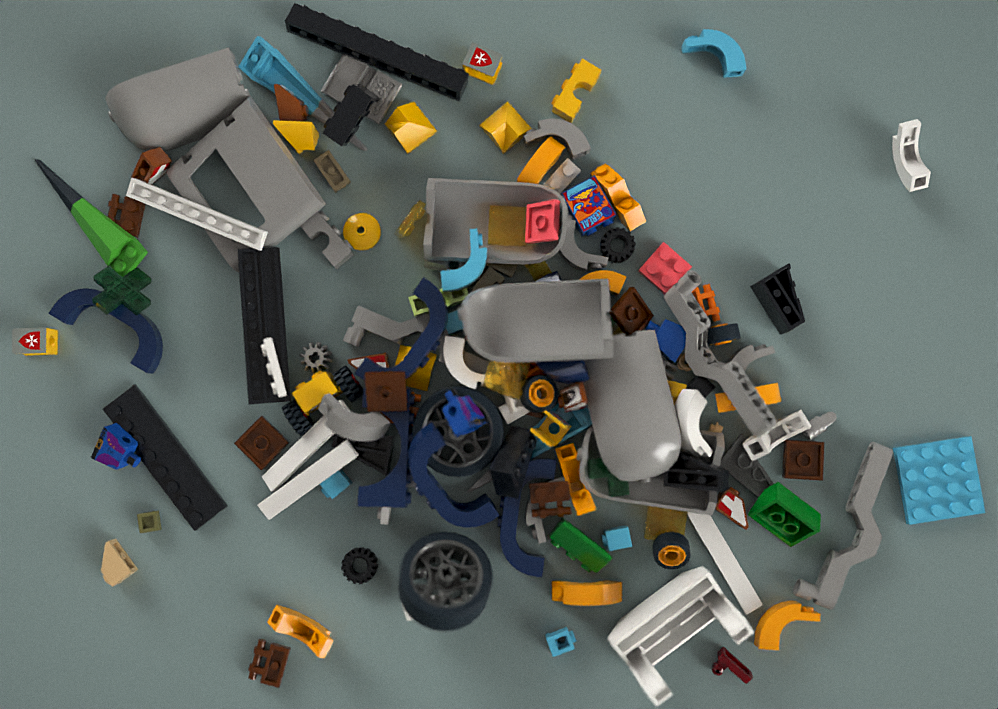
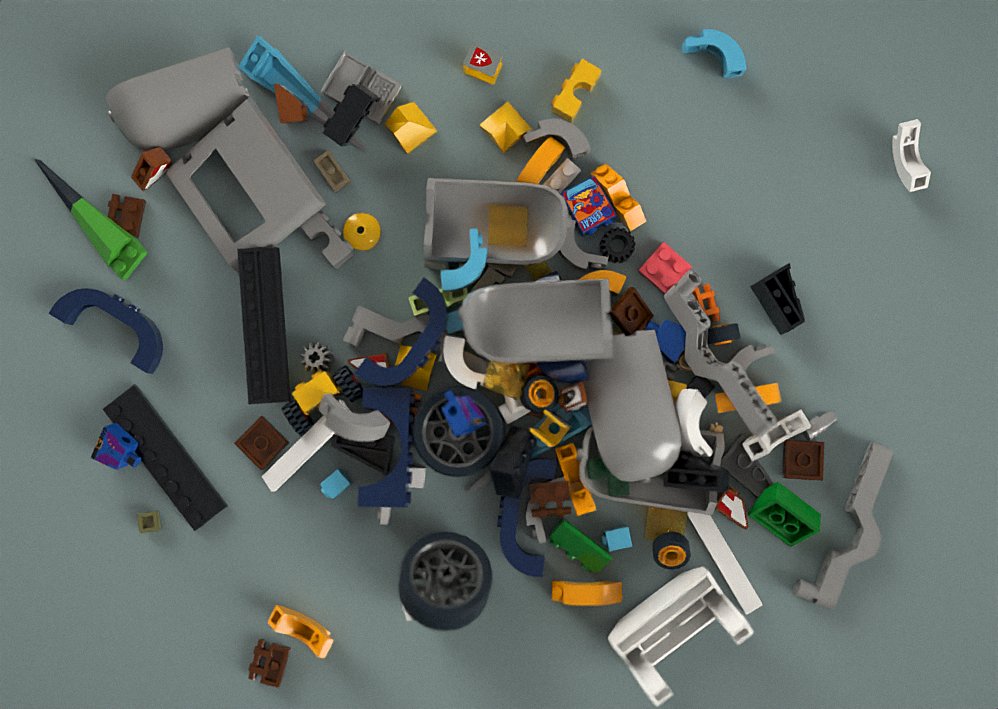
piece [12,328,58,355] -> none
clear green plate [92,266,151,315] -> none
tan slope [101,539,138,587] -> none
white plate [126,178,268,250] -> none
white tile [257,440,359,520] -> none
white plate [261,338,287,398] -> none
yellow slope [273,120,319,154] -> none
black brick [285,3,469,101] -> none
black tyre [341,547,378,584] -> none
reddish brown plate [365,371,408,412] -> none
clear yellow plate [394,200,426,238] -> none
dark blue arch [408,422,499,527] -> none
coral plate [525,199,560,244] -> none
medium azure brick [545,627,577,657] -> none
dark red piece [712,647,753,684] -> none
light orange arch [754,601,821,650] -> none
medium azure plate [893,436,985,525] -> none

